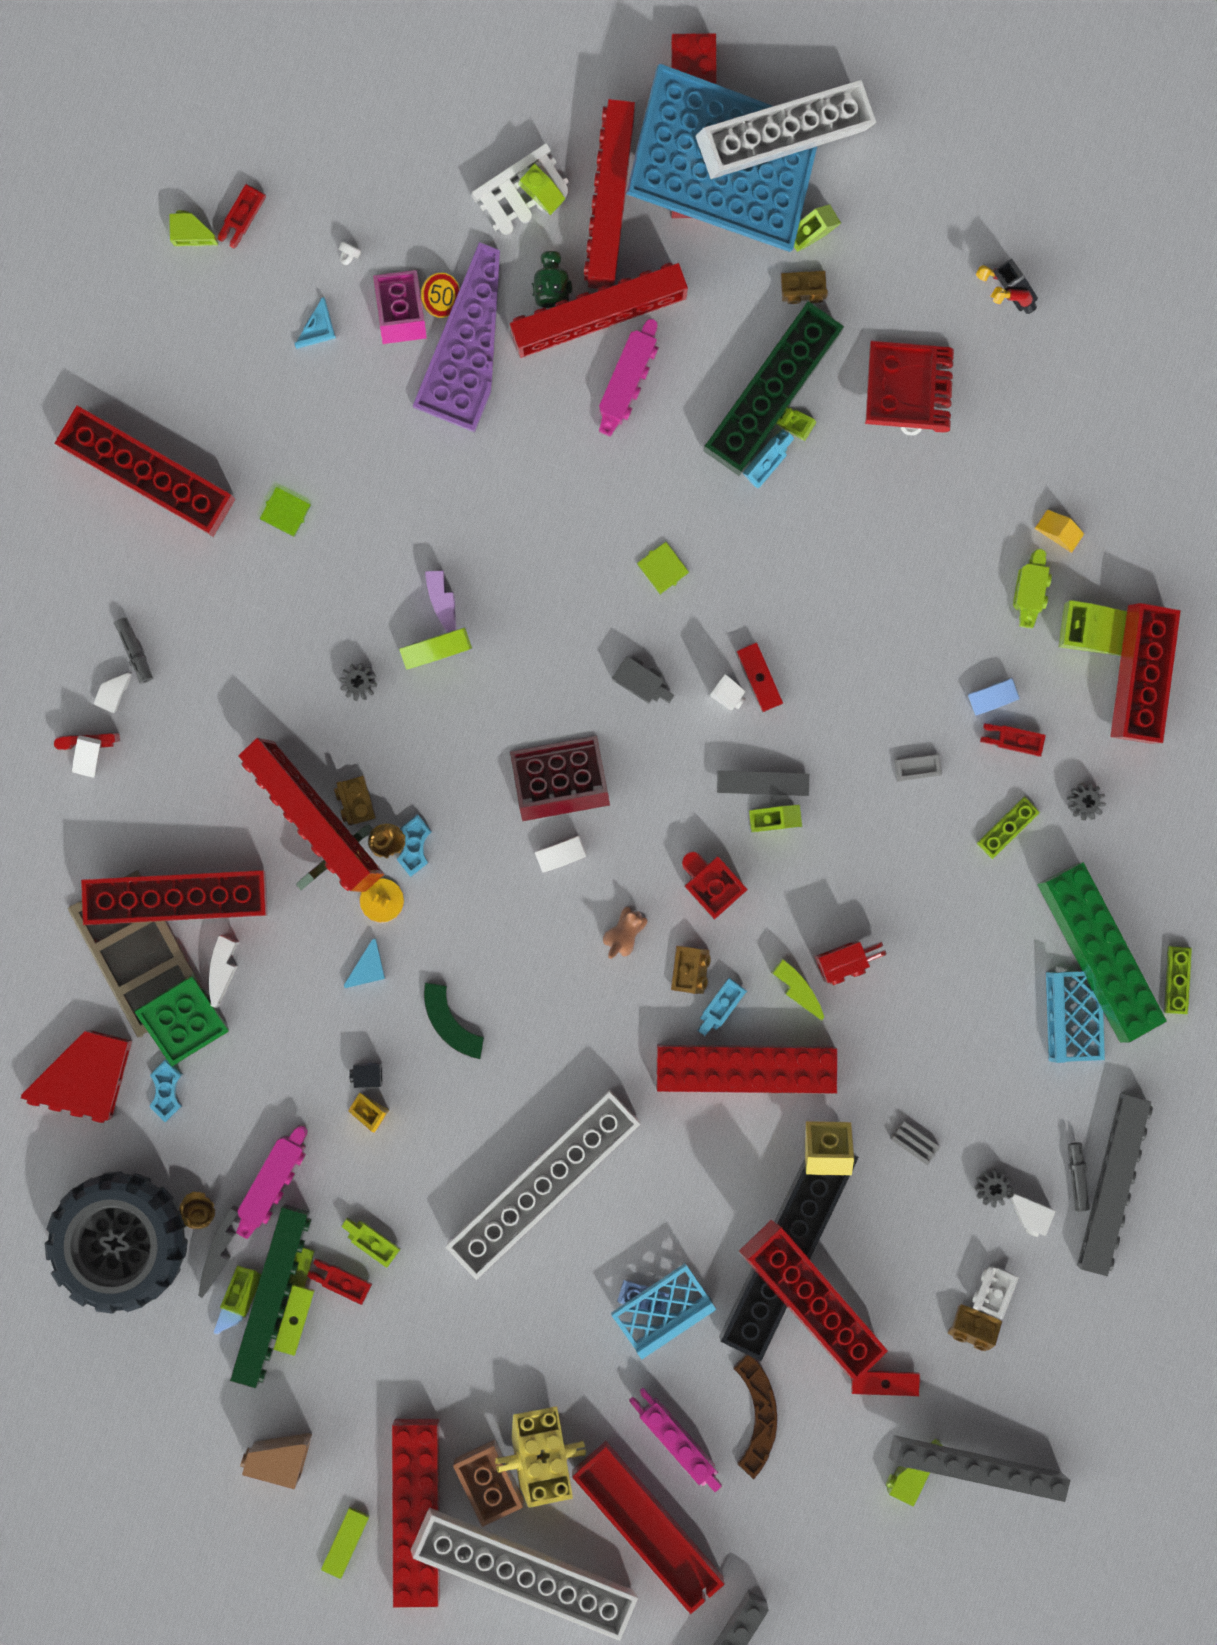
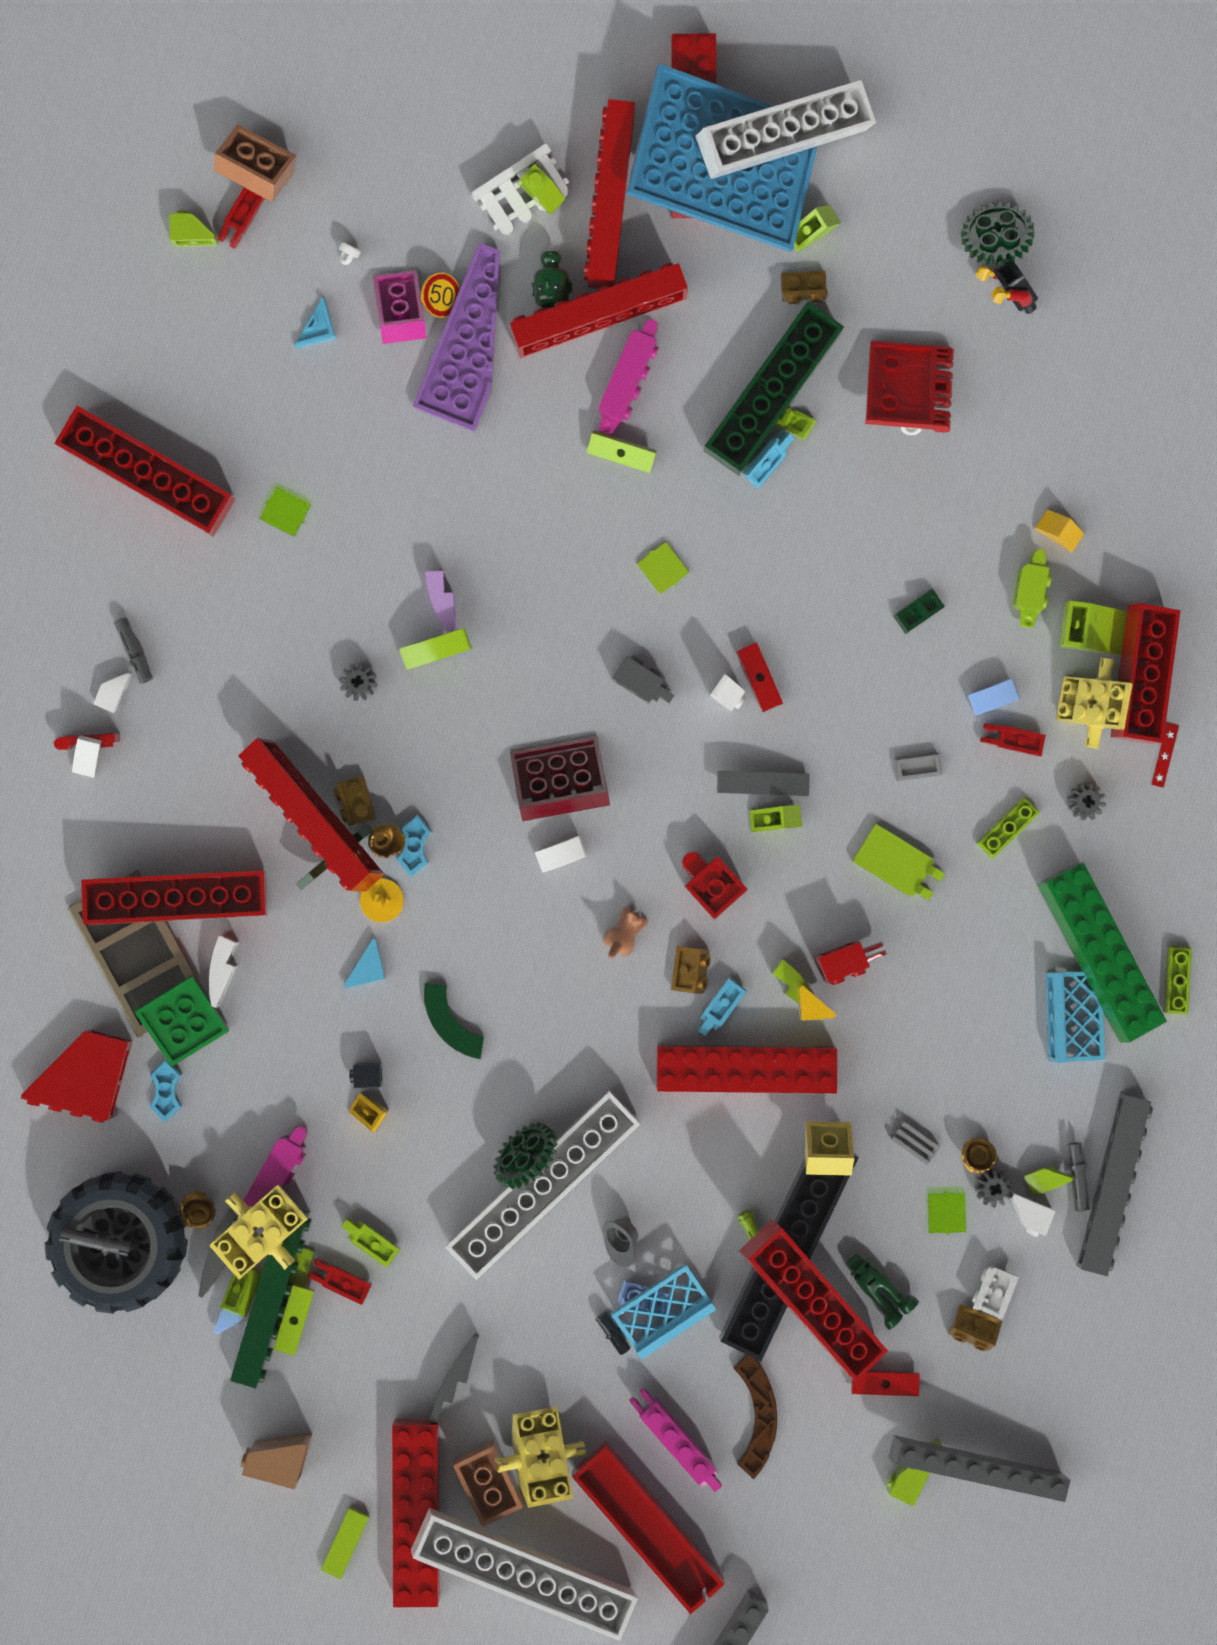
none -> dark grey pin [59,1227,130,1256]
none -> light yellow slope [209,1185,308,1279]
none -> nougat brick [214,124,296,202]
none -> dark grey slope [429,1334,479,1423]
none -> dark green gear [493,1122,558,1190]
none -> lime tile [586,430,657,473]
none -> black axle [595,1311,630,1355]
none -> dark grey piece [603,1216,638,1267]
none -> lime pin [738,1210,760,1240]
none -> yellow slope [798,984,837,1020]
none -> dark green piece [845,1252,919,1330]
none -> lime tile [852,824,945,900]
none -> dark green slope [893,589,945,634]
none -> clear neon green piece [928,1191,966,1235]
none -> dark green gear [961,201,1034,267]
none -> pearl gold hair [961,1138,997,1173]
none -> lime slope [1024,1165,1075,1197]
none -> light yellow slope [1056,658,1132,749]
none -> red sticker [1151,723,1179,788]

